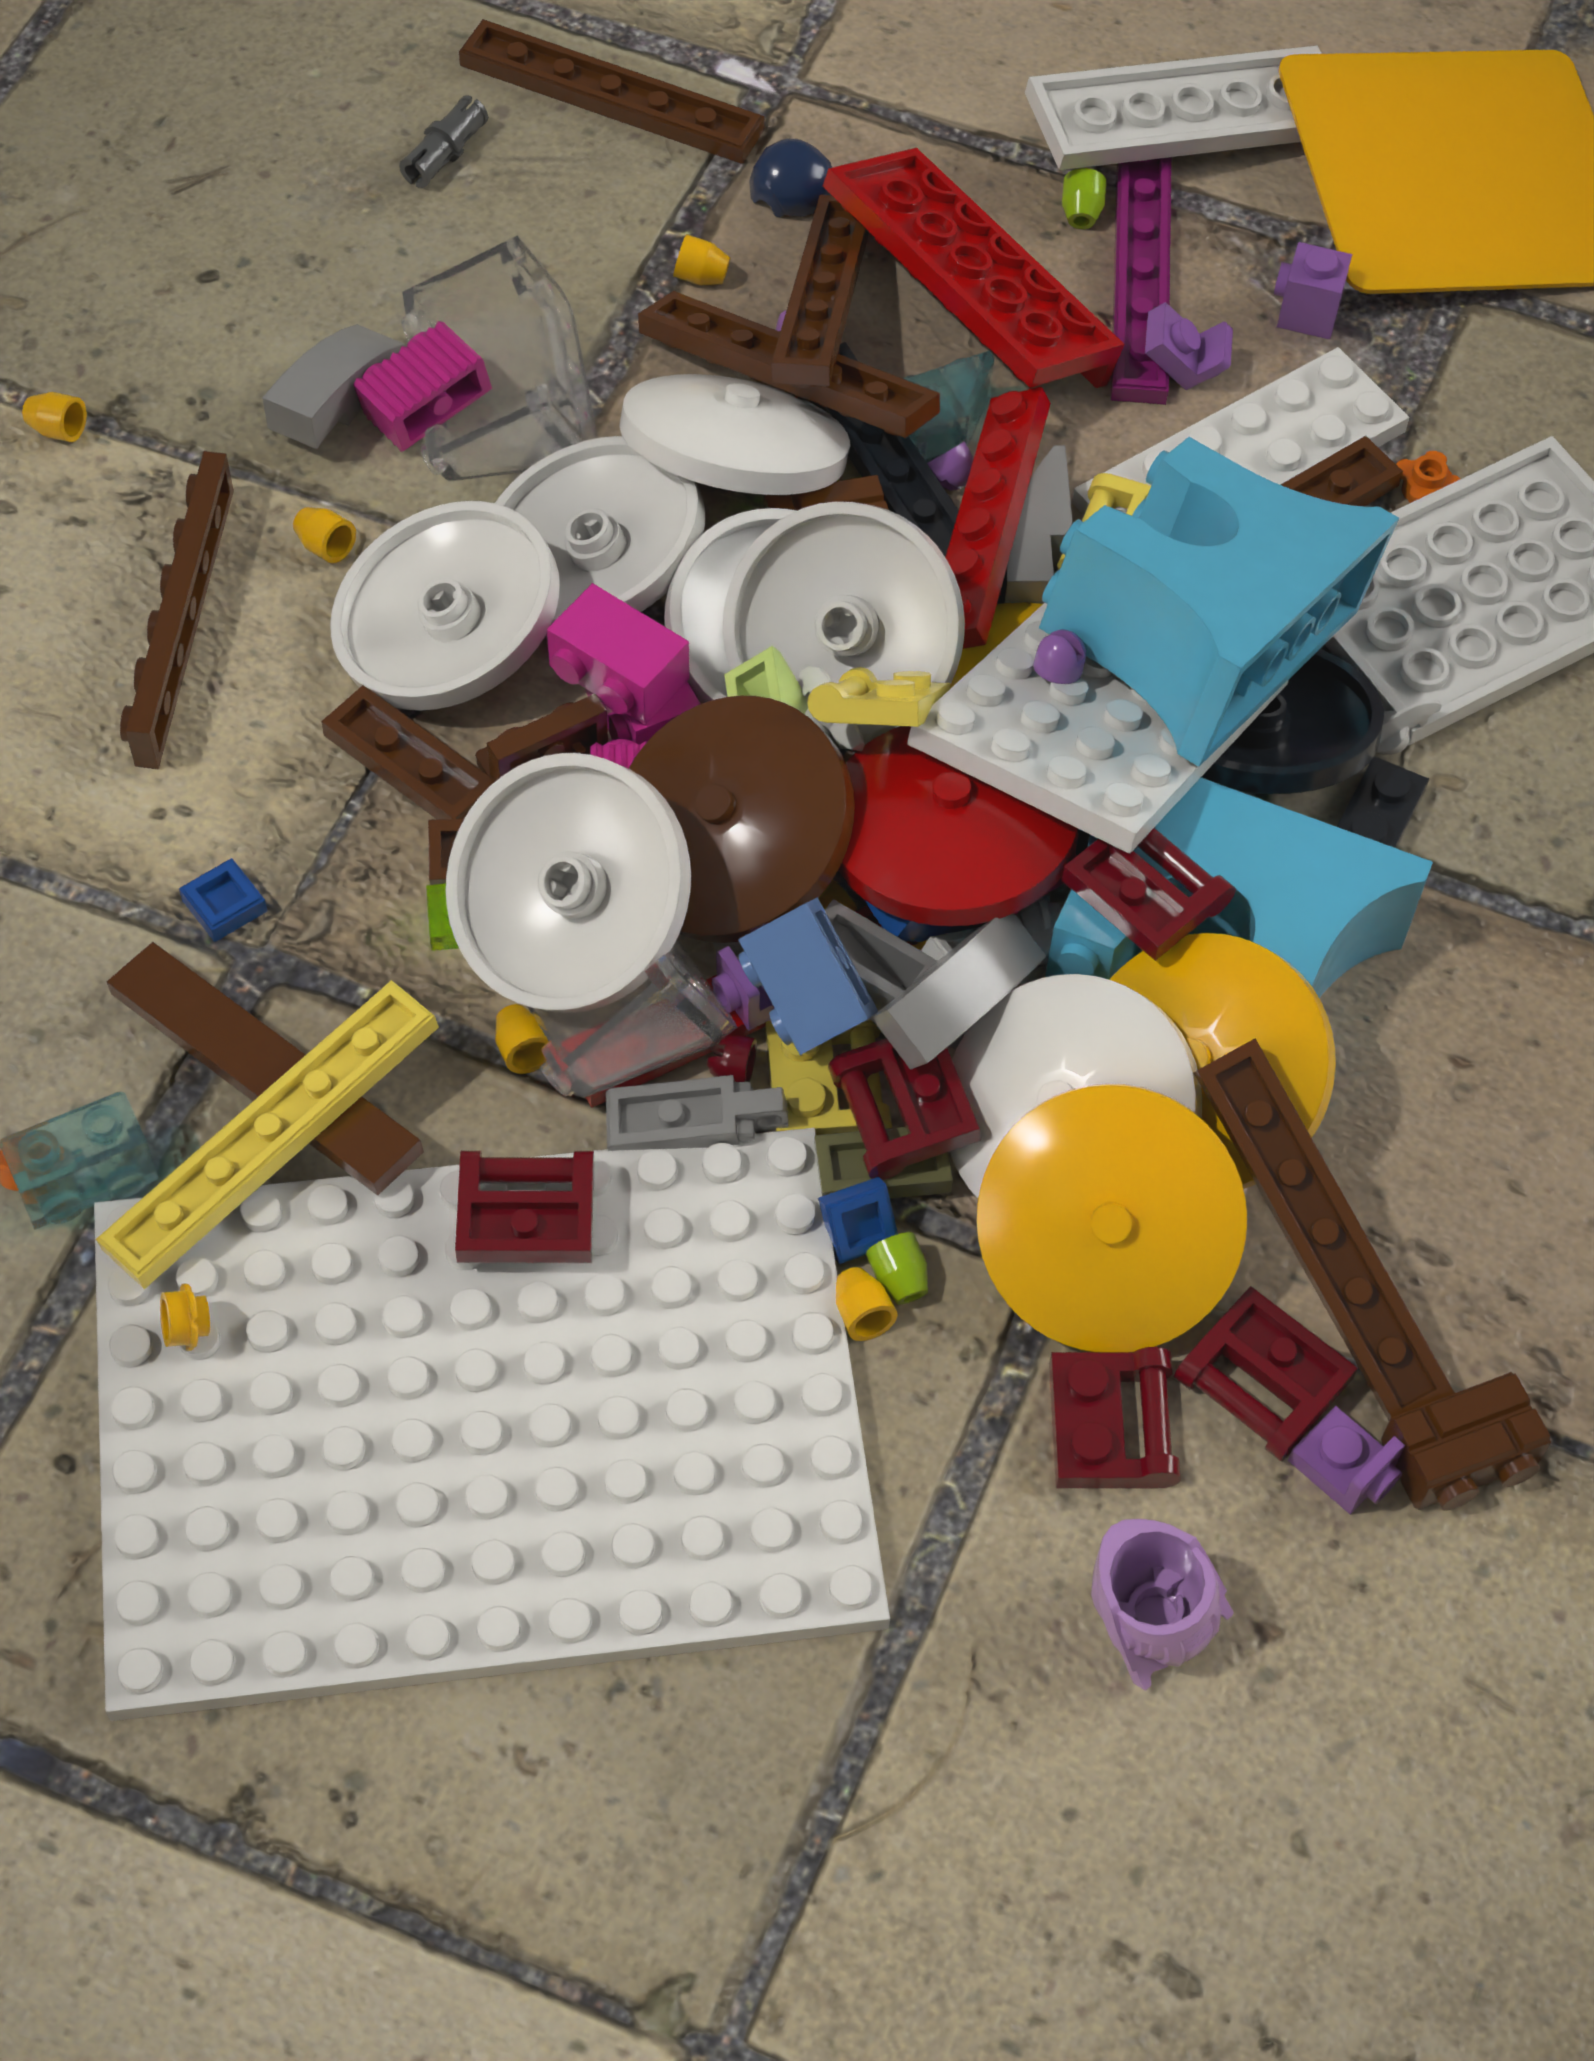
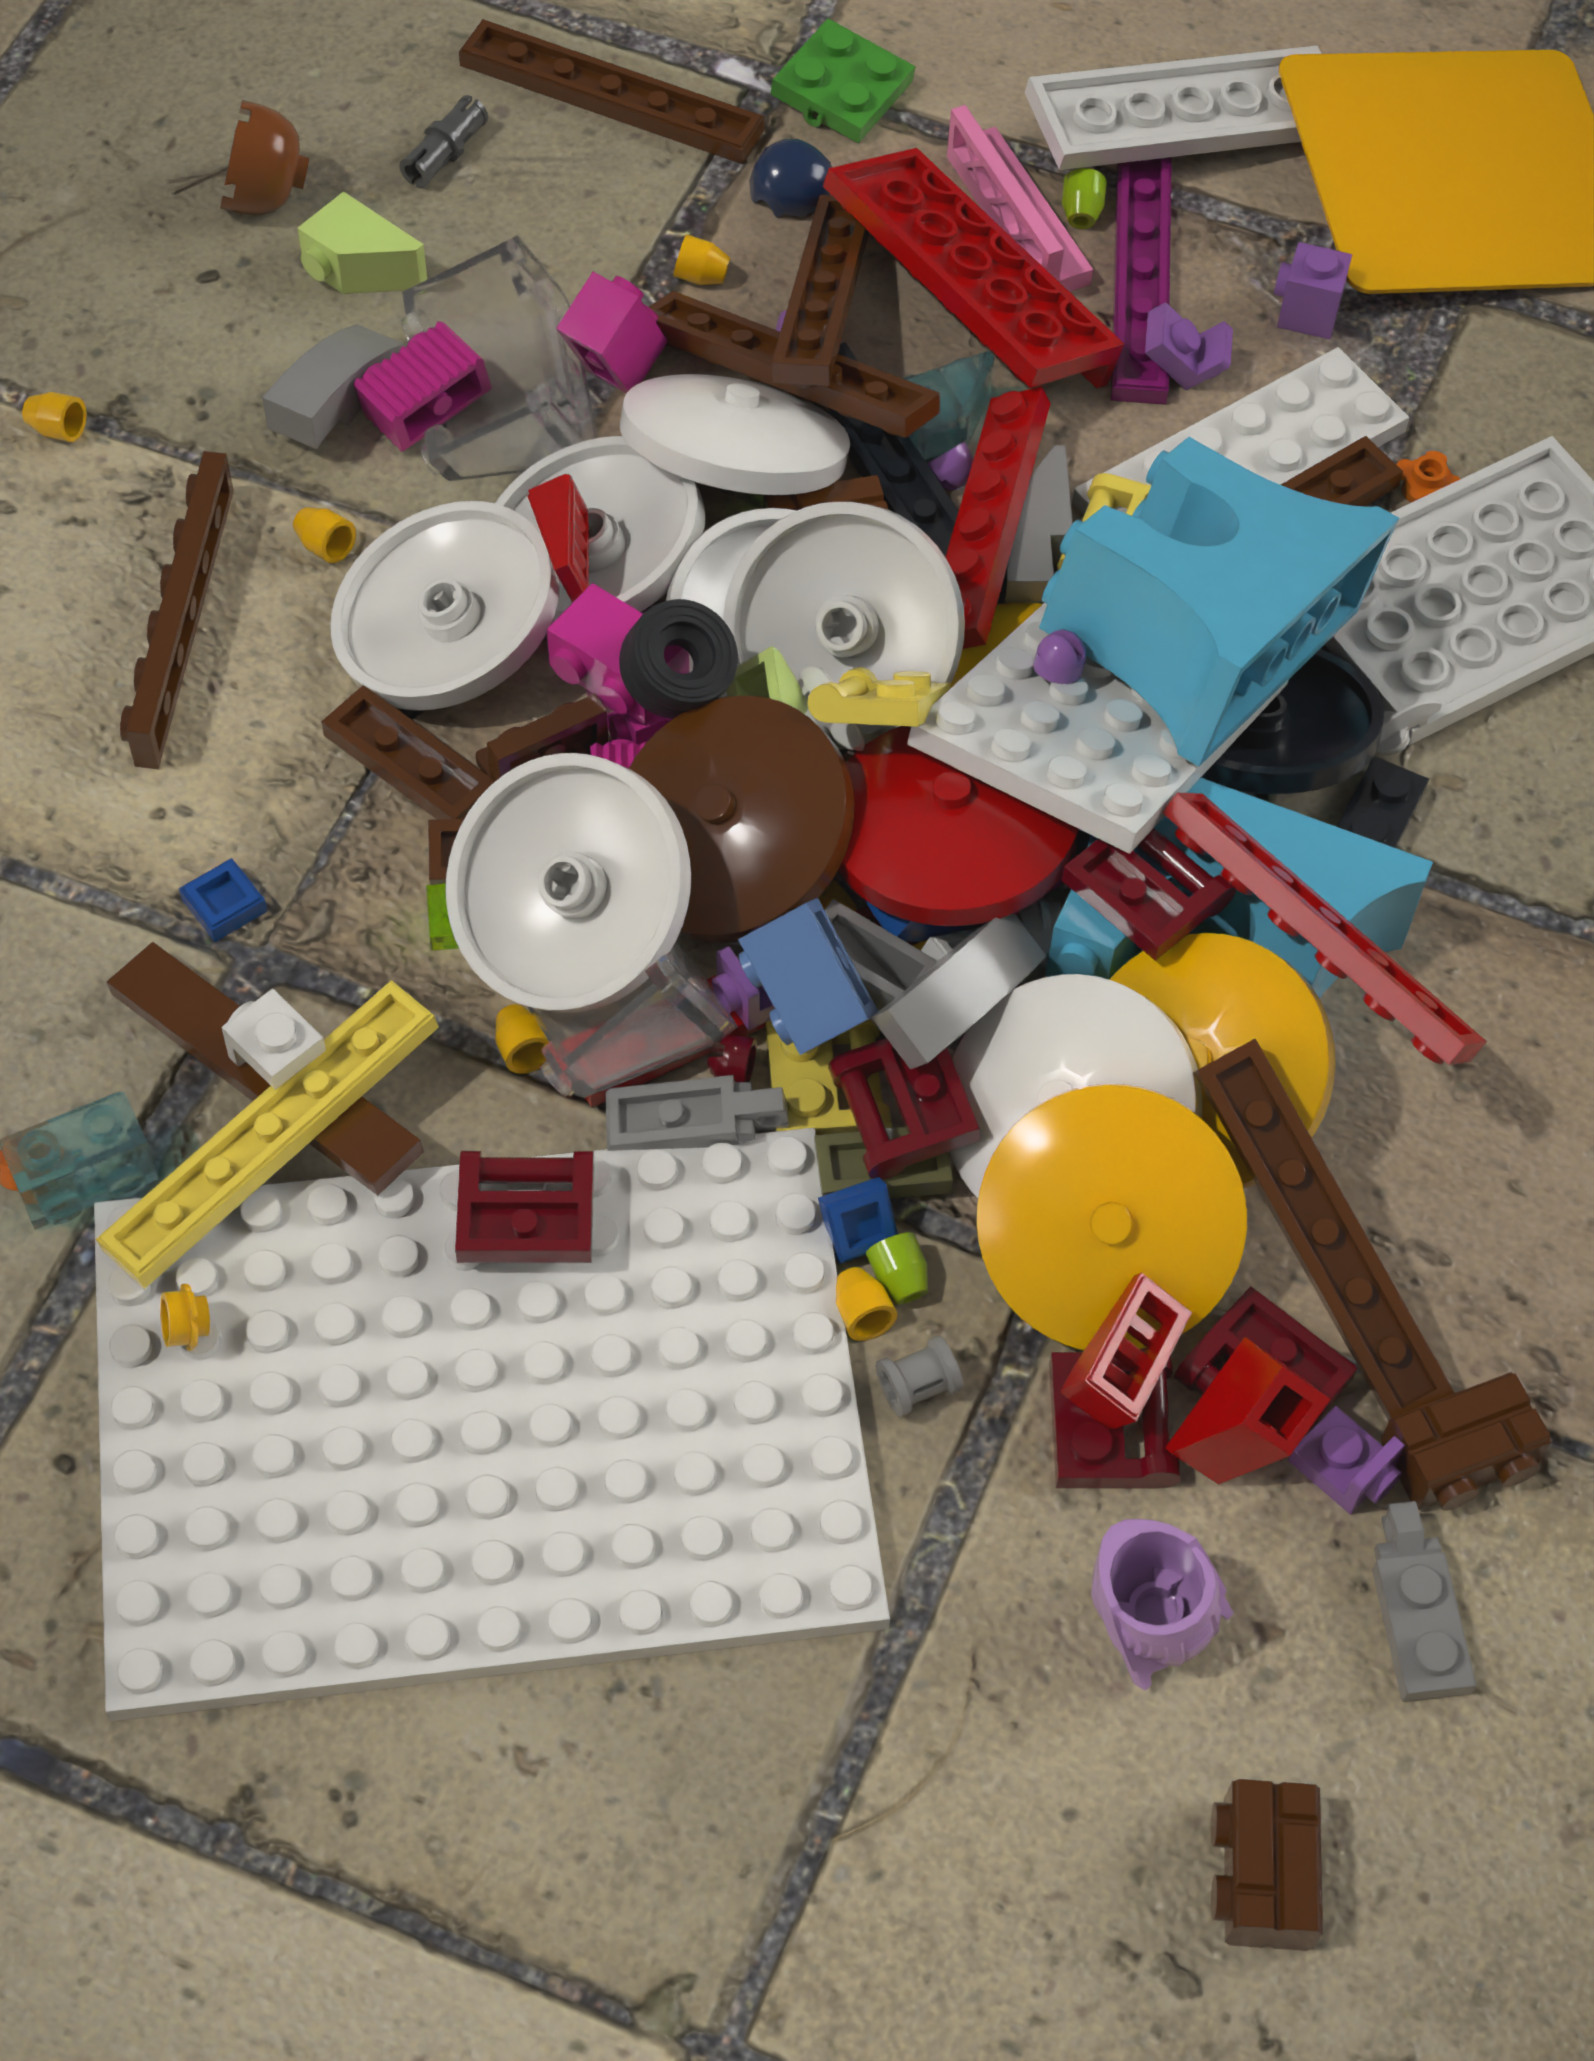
none -> dark orange cylinder [220,100,309,216]
none -> white bracket [221,988,326,1090]
none -> yellowish green slope [297,191,428,294]
none -> red slope [527,474,589,603]
none -> dark pink brick [556,271,668,394]
none -> black tyre [619,599,738,719]
none -> bright green plate [770,18,916,144]
none -> light grey bush [875,1335,963,1417]
none -> bright pink fence [947,105,1093,292]
none -> red slope [1061,1272,1192,1429]
none -> red plate [1162,792,1487,1065]
none -> red slope [1165,1337,1331,1485]
none -> reddish brown brick [1211,1779,1323,1951]
none -> light grey hinge [1372,1501,1477,1702]

